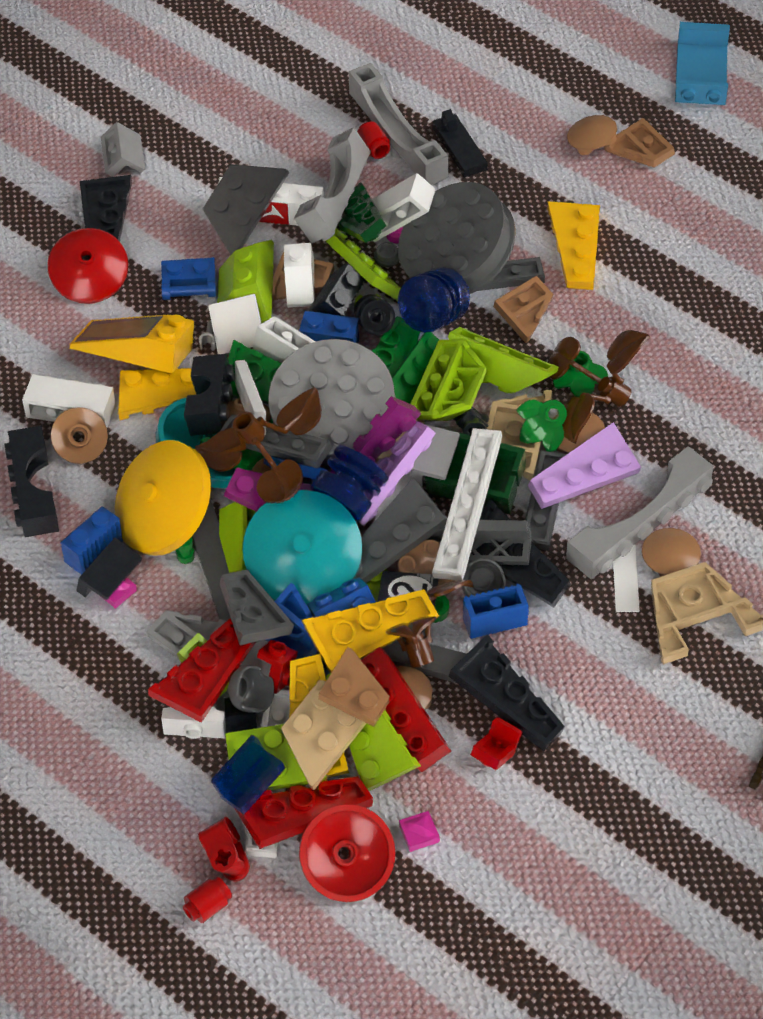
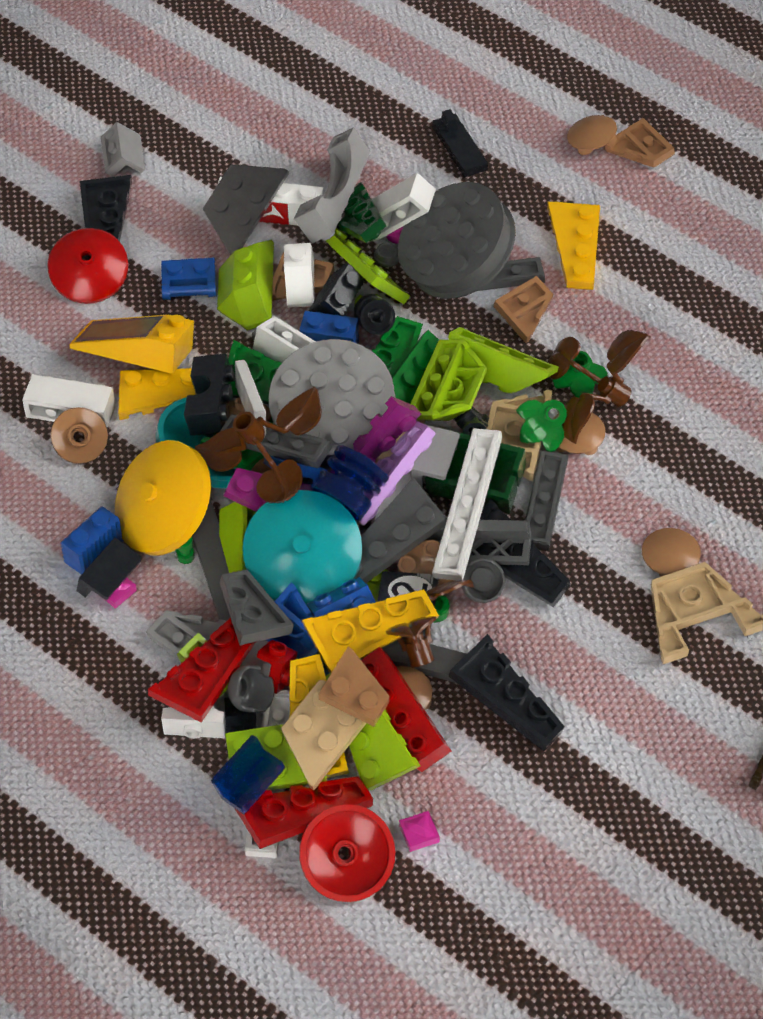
black arch [4,425,59,537] -> none
red brick [182,876,232,923] -> none
red piece [198,817,250,882] -> none
light grey hand [199,320,216,351] -> none
white sticker [208,294,261,354] -> none
light grey arch [349,63,448,185] -> none
red brick [357,121,391,159] -> none
clear blue wheel [398,267,470,333] -> none
blue brick [463,583,529,639] -> none
red bracket [470,717,522,770] -> none
lavender wing [528,422,641,509] -> none
light grey arch [566,446,714,579] -> none
white sticker [613,545,640,612] -> none
dark azure panel [675,22,730,105] -> none

